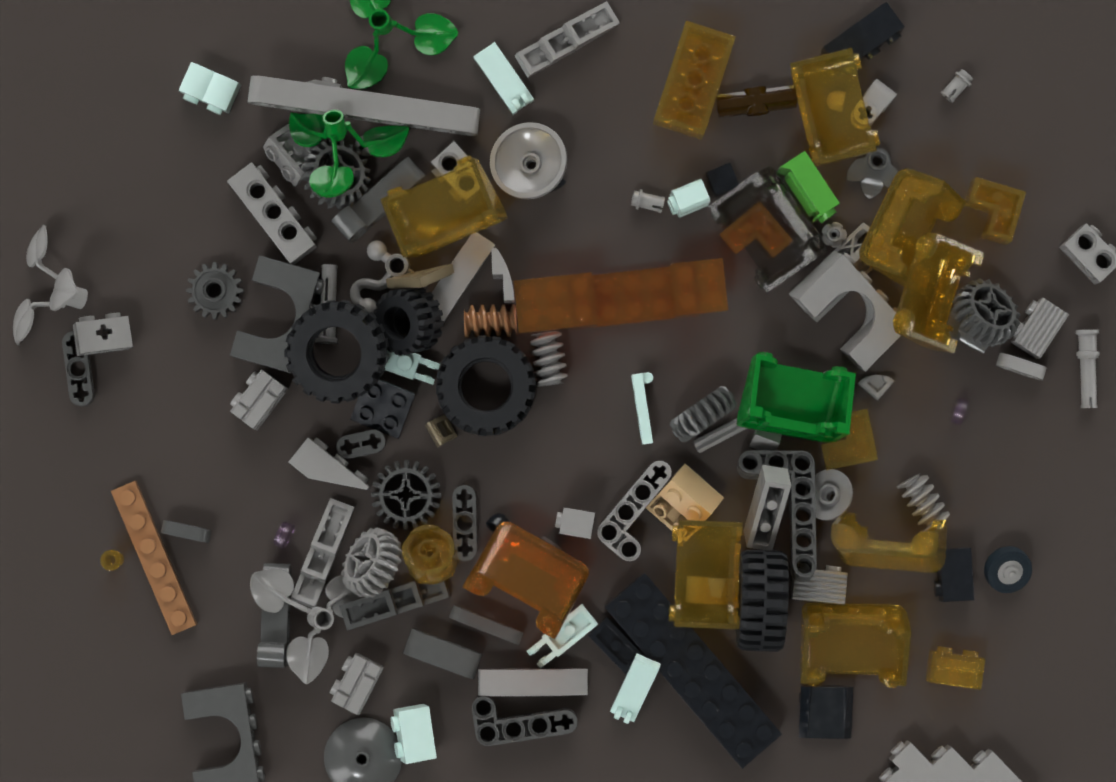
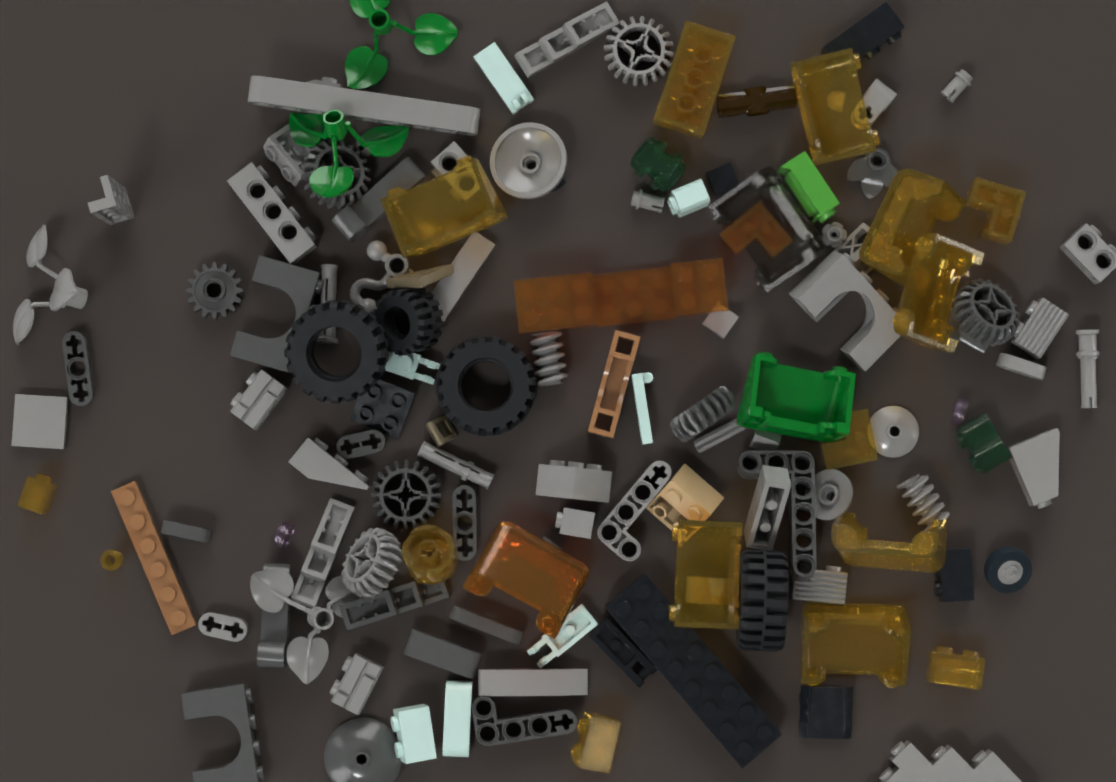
light grey brick [73,312,133,356] -> none
light aqua brick [179,62,241,115] -> none
medium nougat piece [464,304,517,338] -> none
black hinge [486,513,509,536] -> none
light grey slope [491,248,515,305] -> none
light aqua hinge [610,653,661,724] -> none
light grey tile [857,375,894,401] -> none
none -> light grey tile [11,394,69,449]
none -> clear yellow brick [17,473,57,515]
none -> light grey fence [88,175,135,225]
none -> light grey beam [198,612,249,642]
none -> light grey pin [417,441,495,490]
none -> light aqua beam [443,680,473,757]
none -> light grey brick [535,460,612,503]
none -> clear yellow brick [572,712,621,774]
none -> medium nougat arch [588,330,641,439]
none -> light grey gear [604,16,674,87]
none -> clear green piece [630,137,686,192]
none -> light grey slope [702,303,739,339]
none -> light grey dish [867,406,919,458]
none -> clear green brick [955,413,1012,474]
none -> light grey slope [1005,428,1060,509]

